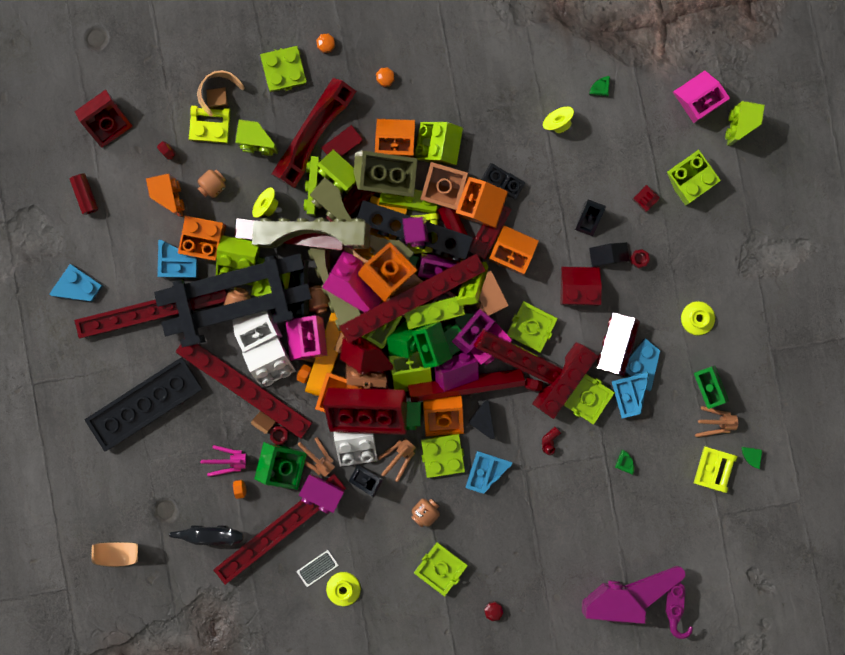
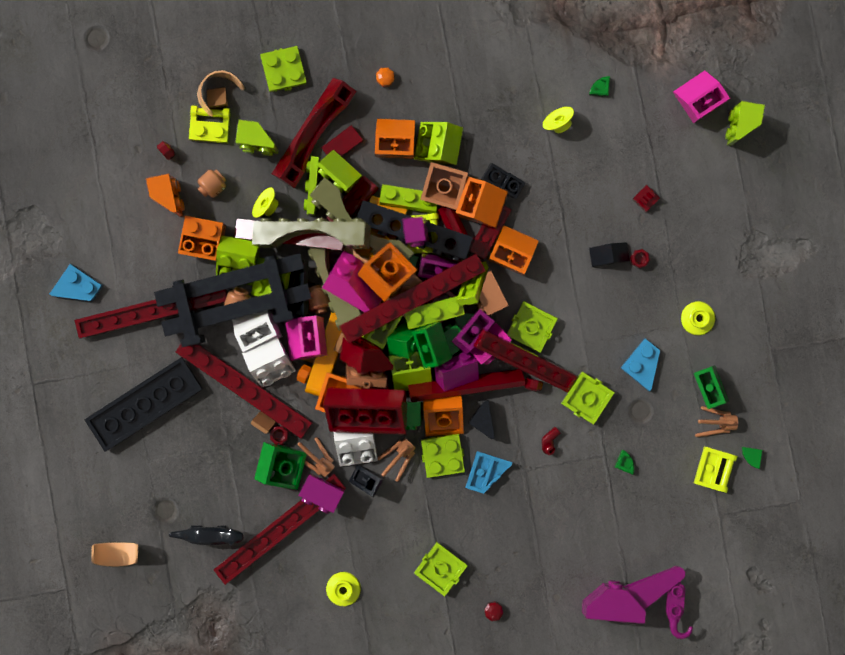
dark red axle [69,173,98,215] -> none
dark red slope [74,89,133,148] -> none
dark azure wing [158,240,198,278] -> none
dark pink plant [200,445,246,477] -> none
orange tile [233,480,247,499] -> none
sticker [296,550,339,587] -> none
orange tile [317,34,335,53] -> none
olive slope [353,151,417,197] -> none
nougat head [411,498,440,527] -> none
dark red arch [532,342,598,419] -> none
dark red slope [560,267,602,306] -> none
black slope [575,199,606,236] -> none
brick [597,313,640,376] -> none
dark azure wing [612,372,649,418] -> none
lime slope [667,150,721,206] -> none

